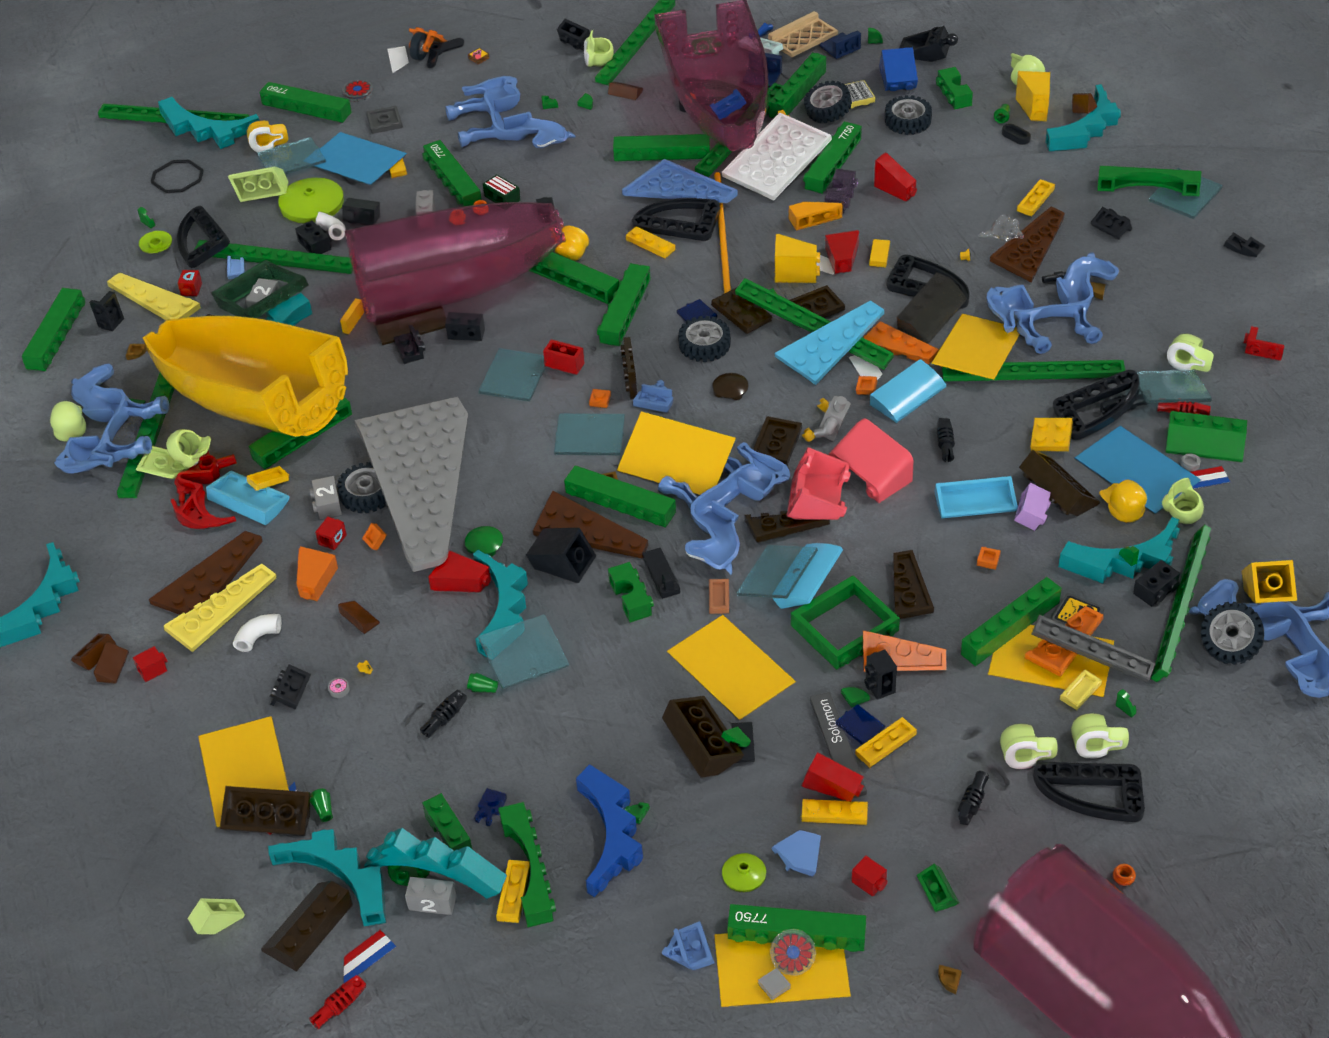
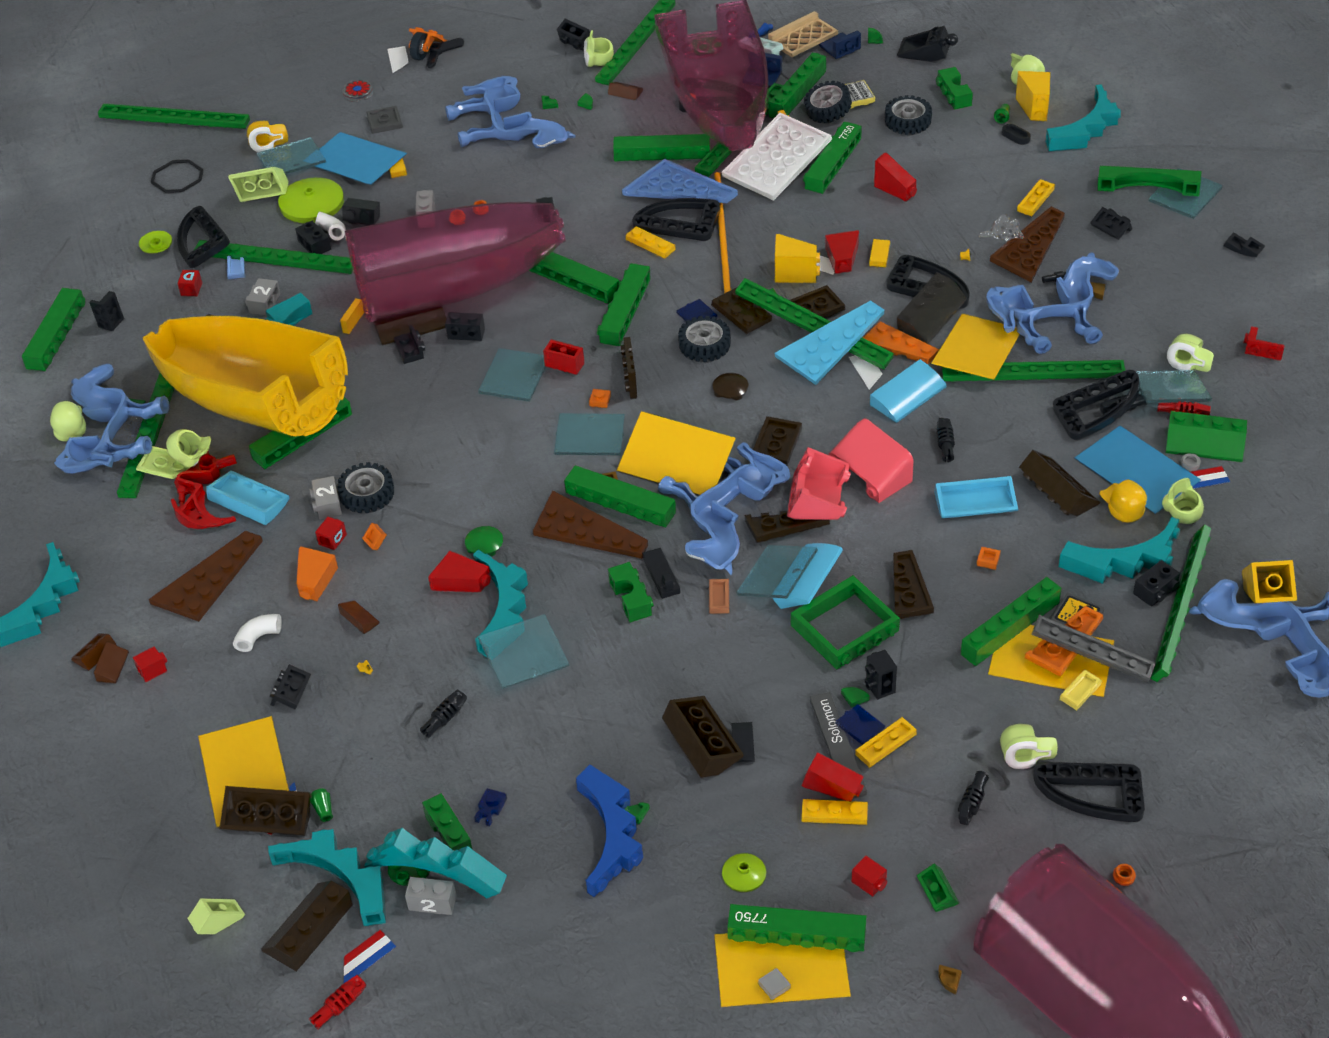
light yellow wing [107,273,201,321] -> none
pearl gold tile [126,344,147,360] -> none
green tile [137,207,155,228] -> none
teal arch [158,96,259,149] -> none
light yellow wing [164,564,276,652] -> none
clear green windscreen [211,260,309,318] -> none
yellow tile [247,466,289,491] -> none
green brick [259,82,352,123] -> none
tile [328,678,350,698] -> none
light grey wing [354,397,468,572] -> none
green brick [422,140,482,210] -> none
green cone [467,672,498,693] -> none
tile [468,48,490,64] -> none
dark green brick [483,174,521,210] -> none
yellow plate [496,860,531,923] -> none
green arch [499,802,556,928] -> none
black slope [526,528,596,583] -> none
yellow piece [549,225,589,261] -> none
medium blue slope [633,380,673,413] -> none
medium blue slope [662,921,715,970] -> none
yellow piece [667,615,796,720] -> none
blue plate [709,89,747,120] -> none
green tile [721,727,751,747] -> none
clear tile [770,929,816,976] -> none
medium blue slope [771,830,821,877] -> none
light orange slope [789,202,843,231] -> none
light grey torso [801,396,851,442] -> none
clear purple arch [825,169,858,214] -> none
orange plate [856,376,878,395] -> none
orange wing [863,630,946,672] -> none
blue slope [879,47,918,91] -> none
lavender brick [1014,483,1051,531] -> none
yellow plate [1030,418,1073,451] -> none
yellowish green piece [1071,713,1129,759] -> none
reddish brown slope [1072,93,1097,113] -> none
green tile [1115,689,1137,718] -> none
green tile [1119,546,1139,567] -> none
wheel [1201,602,1264,665] -> none

